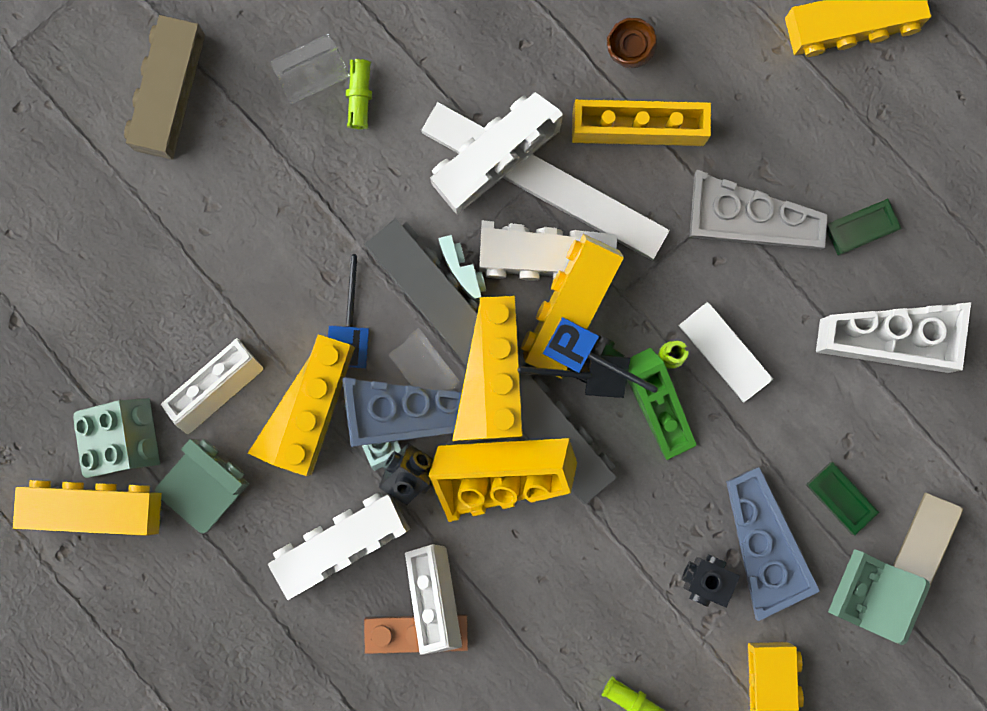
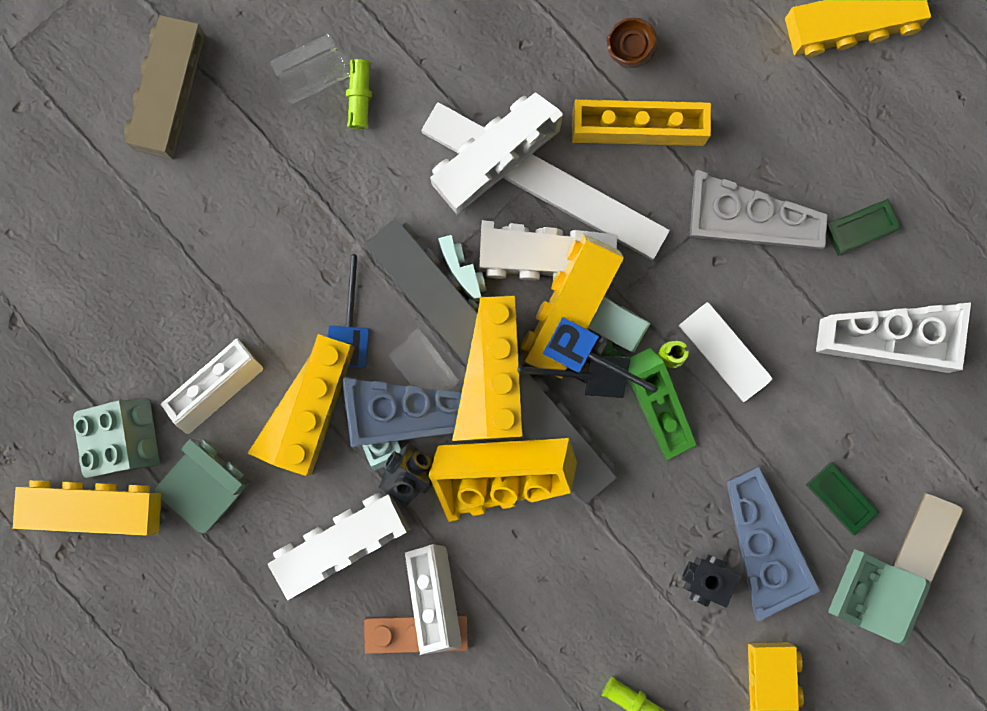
none -> light aqua slope [588,297,651,352]

